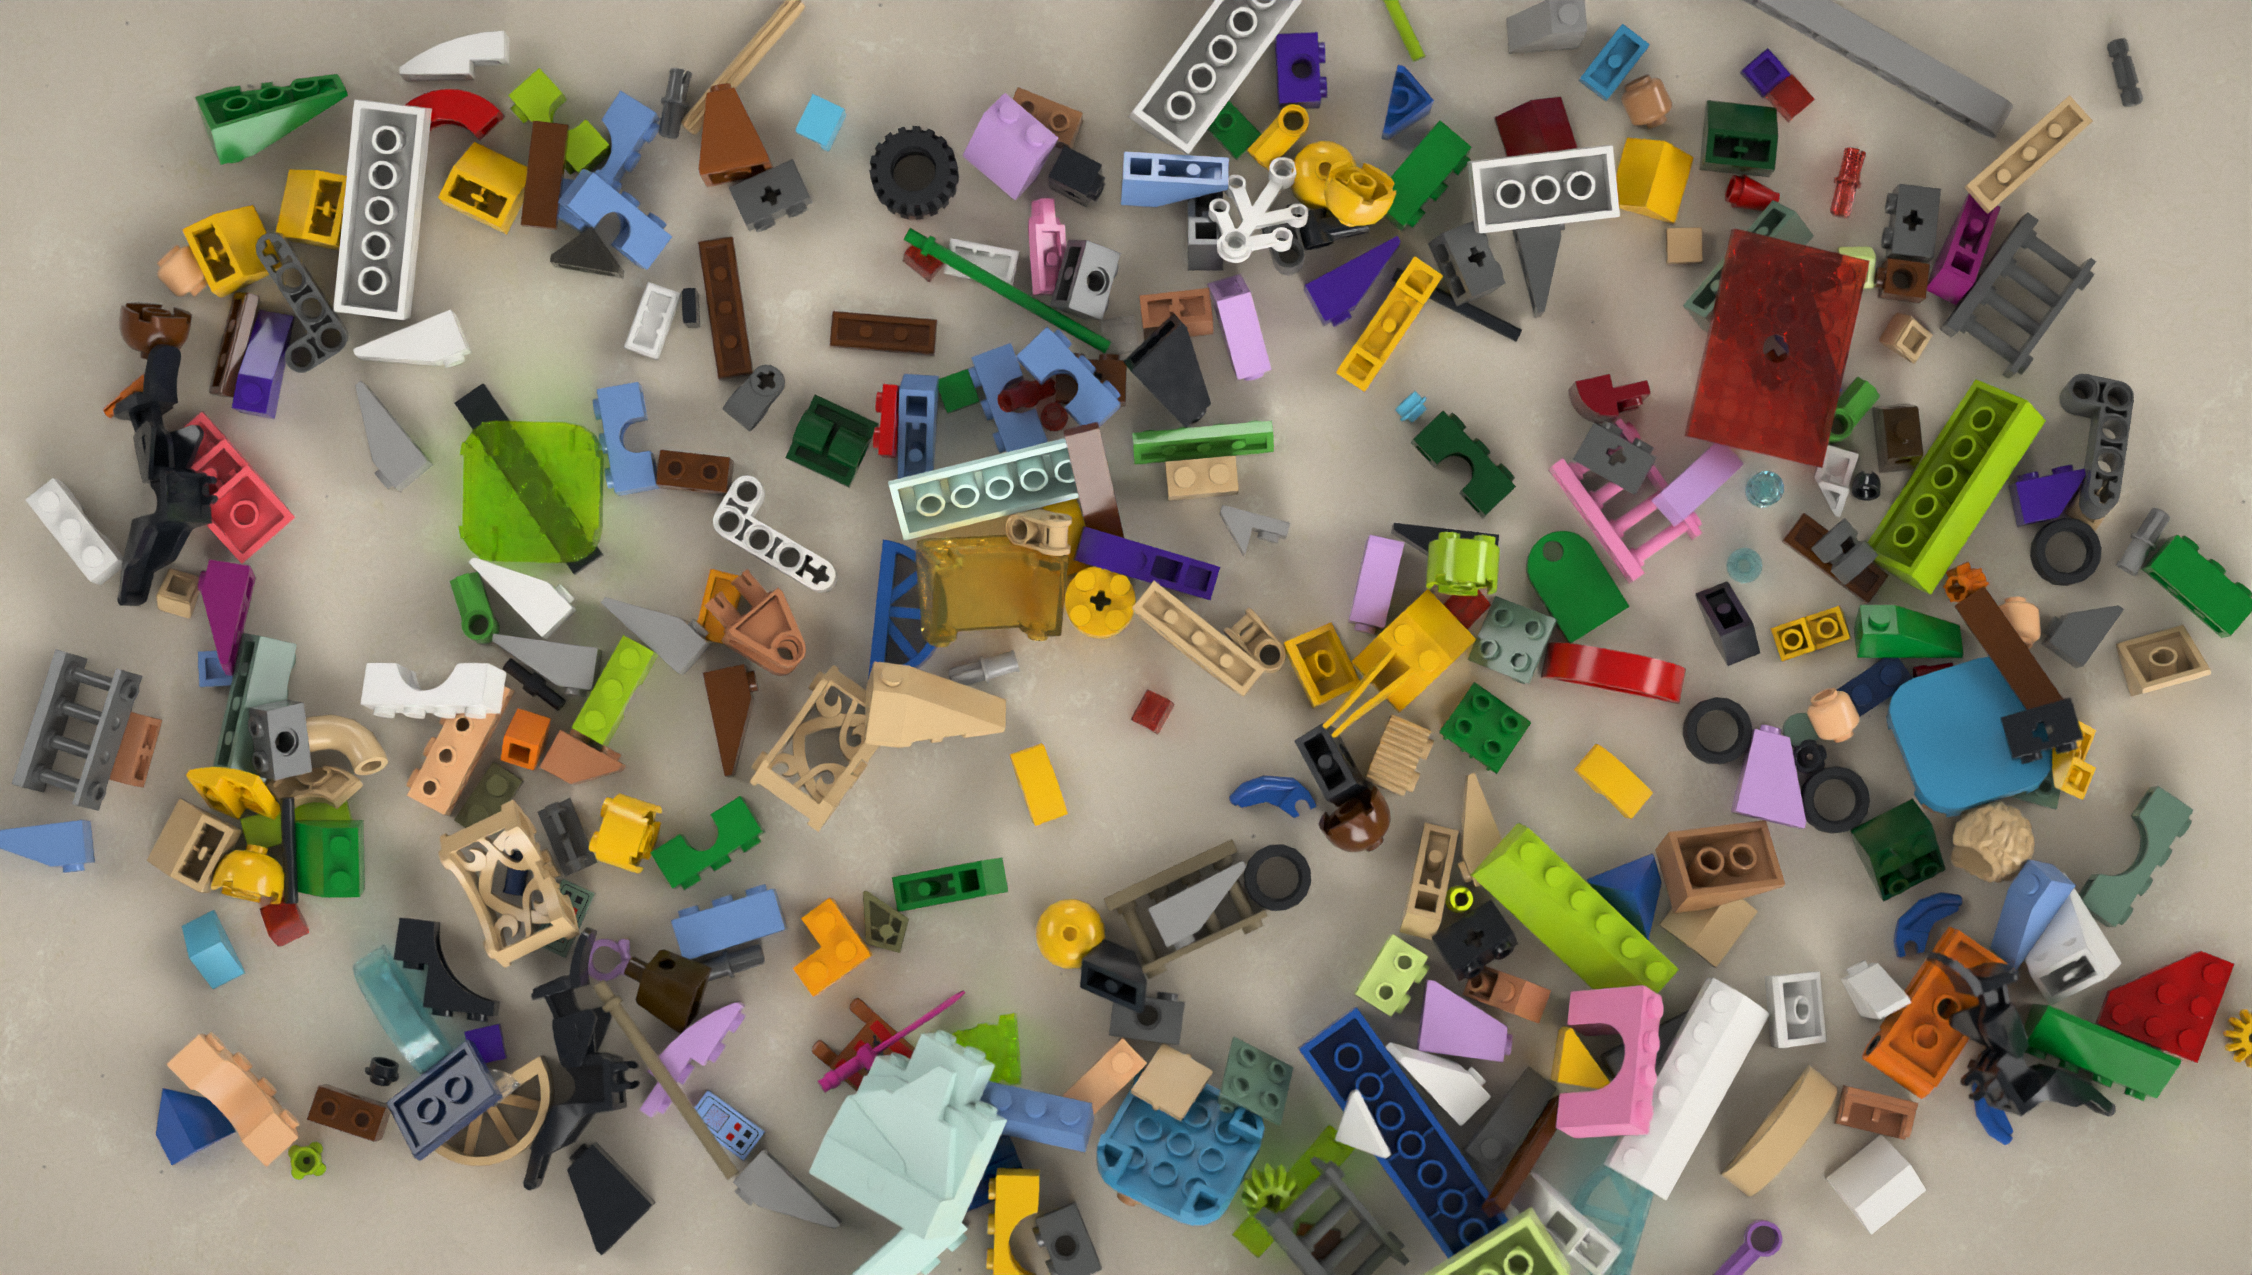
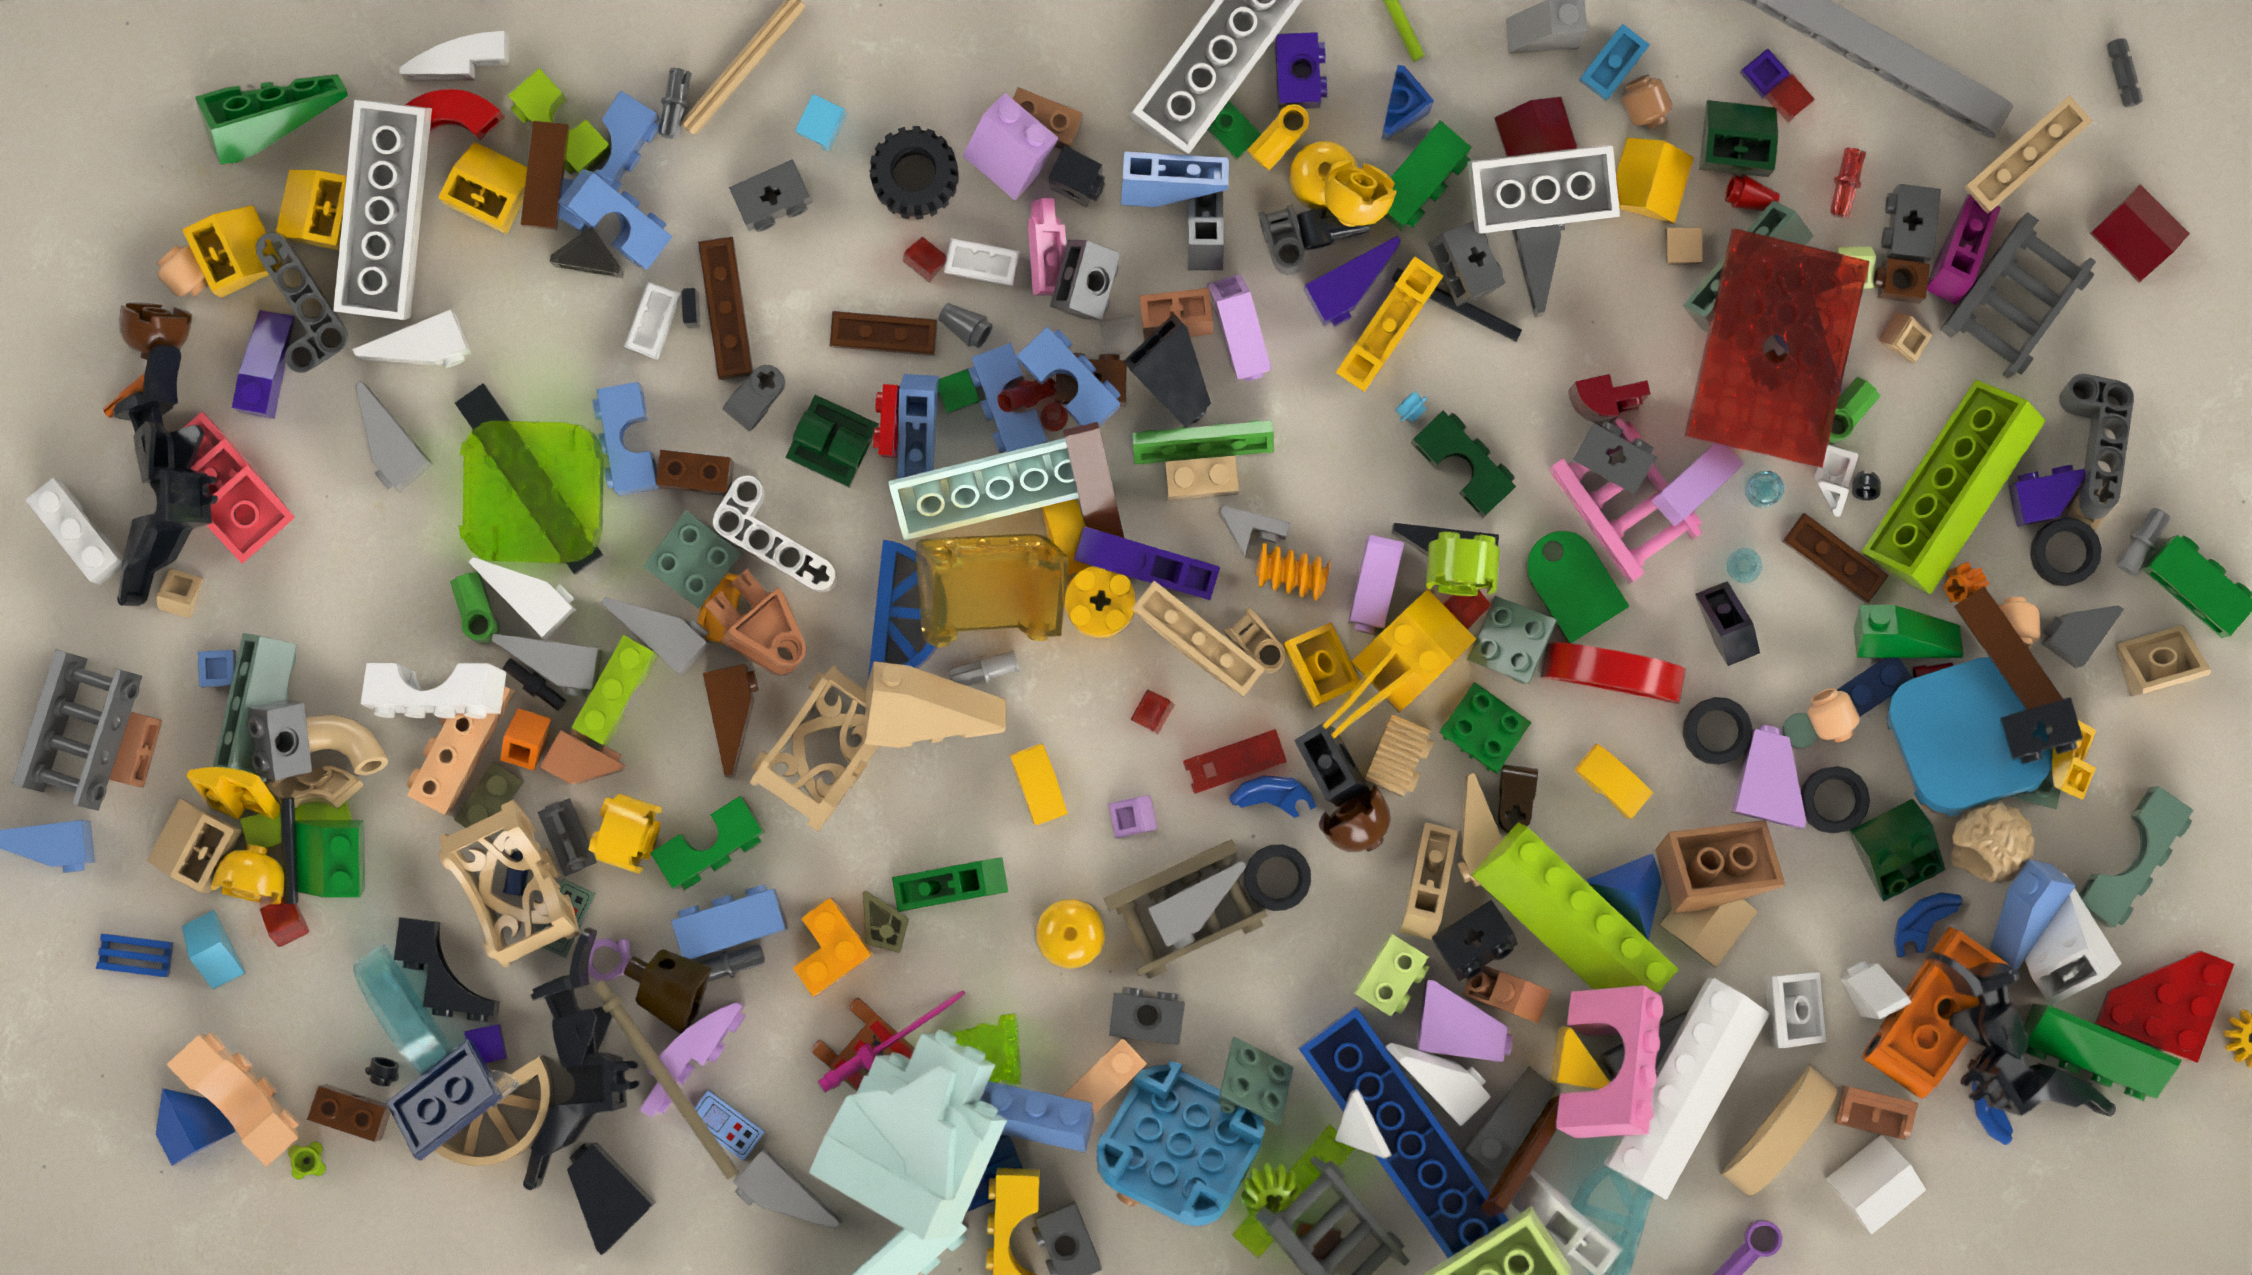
magenta slope [198,559,256,676] -> none
reddish brown tile [209,292,260,398] -> none
dark orange slope [699,83,774,187] -> none
green bar [904,228,1112,354] -> none
tan piece [1005,508,1072,556] -> none
black slope [1080,939,1147,1014] -> none
tan piece [1131,1043,1213,1121] -> none
white plant [1208,157,1309,263] -> none
neon yellow pin [1445,885,1473,913] -> none
yellow slope [1770,605,1852,661] -> none
black plate [1793,739,1827,774] -> none
dark grey wheel [1811,518,1878,585] -> none
dark brown torso [1872,404,1923,473] -> none
none -> blue tile [96,934,174,977]
none -> sand green hinge [643,511,742,609]
none -> dark grey cone [938,303,992,348]
none -> lavender slope [1108,796,1157,838]
none -> clear red plate [1183,729,1287,794]
none -> light orange piece [1255,543,1332,601]
none -> dark brown piece [1498,764,1538,833]
none -> dark red slope [2090,184,2190,283]

